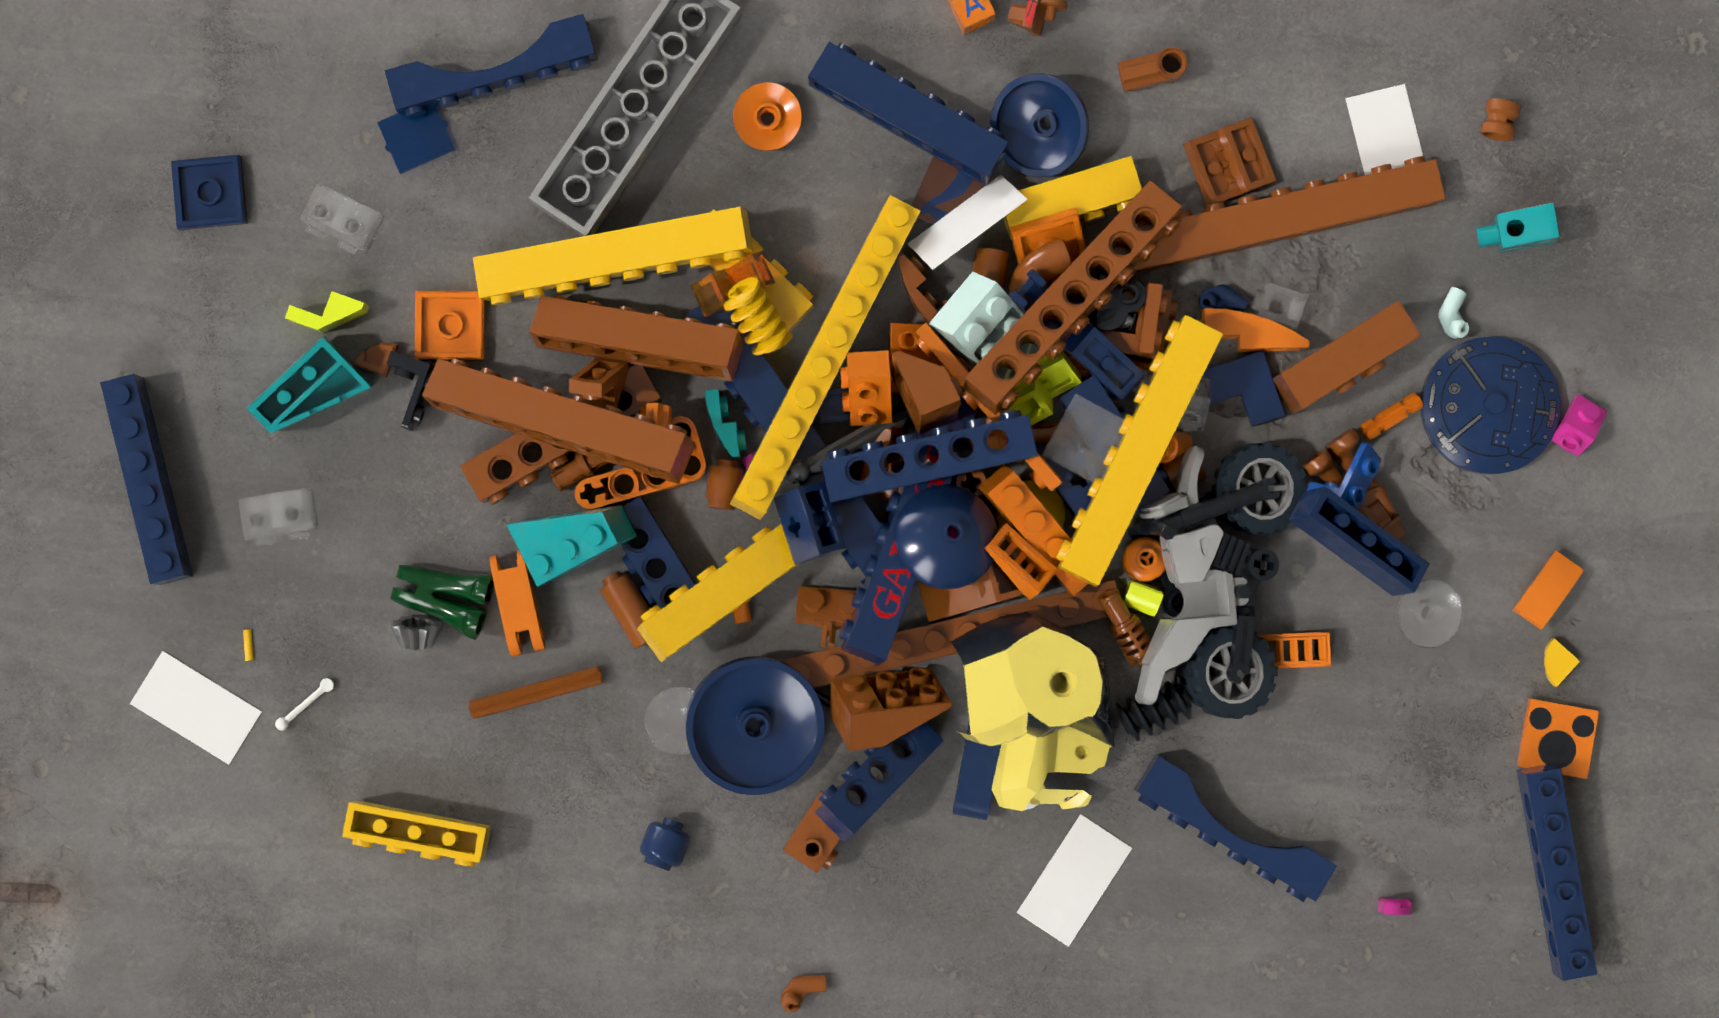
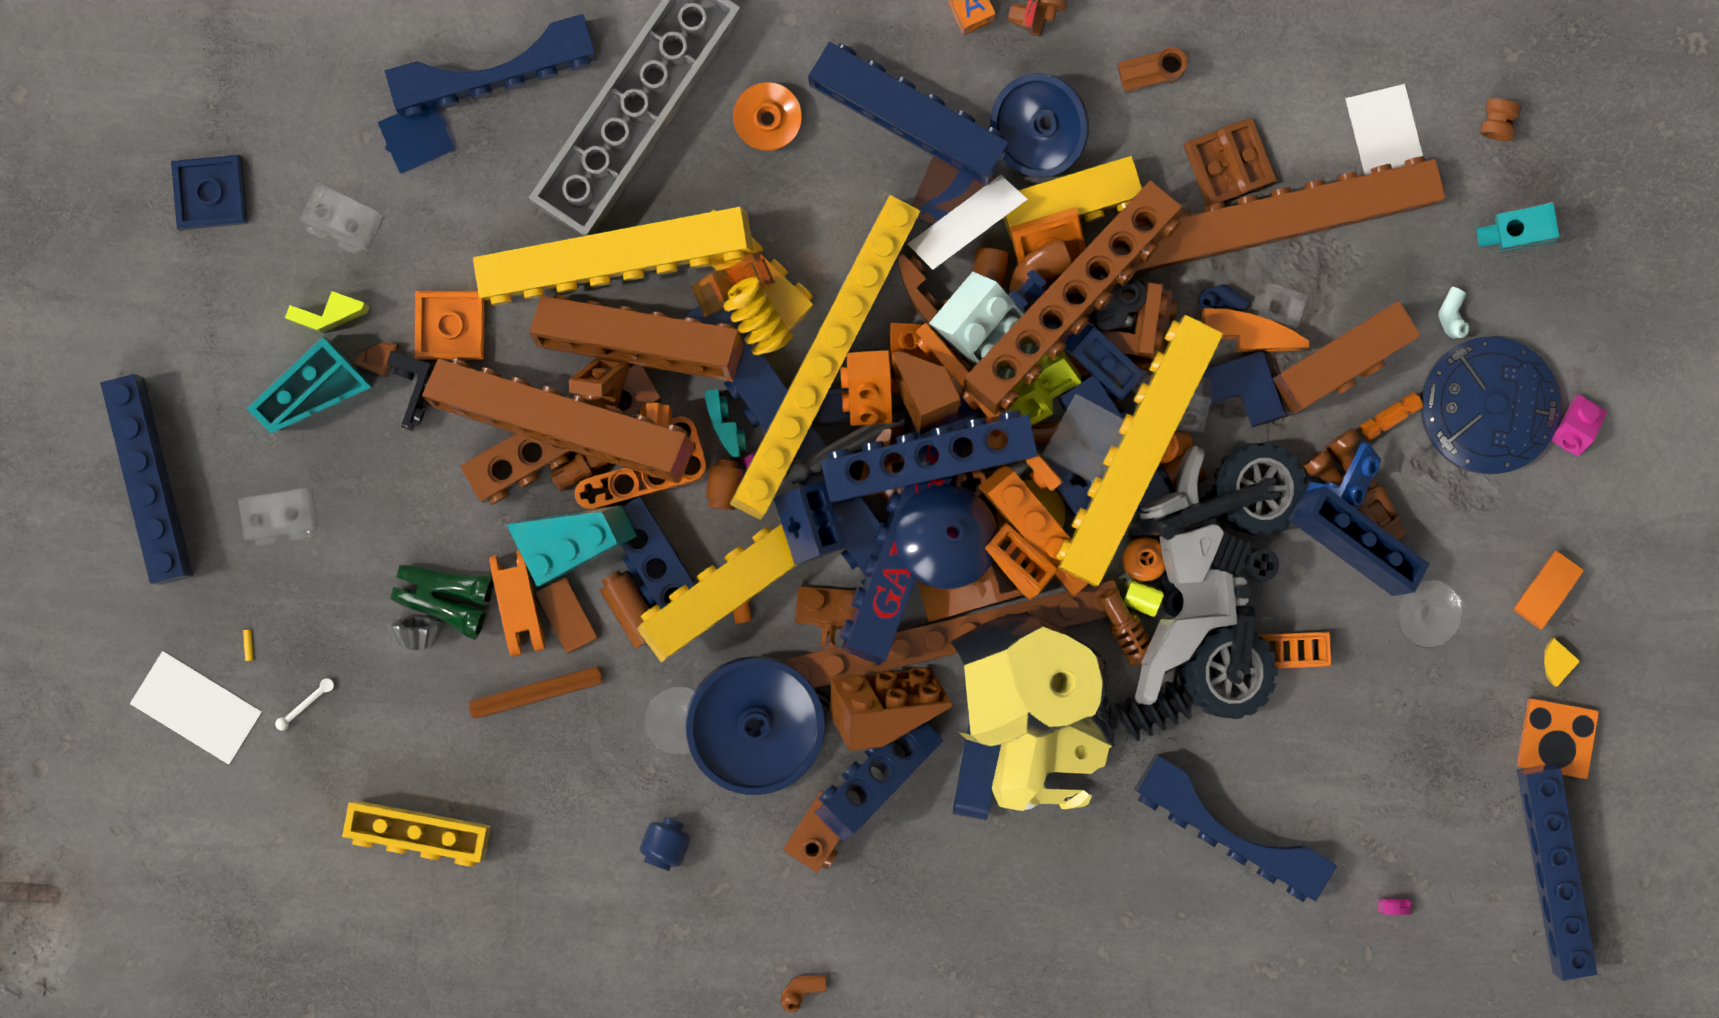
white sticker [1017,814,1132,947] -> none
none -> dark orange tile [535,577,598,654]

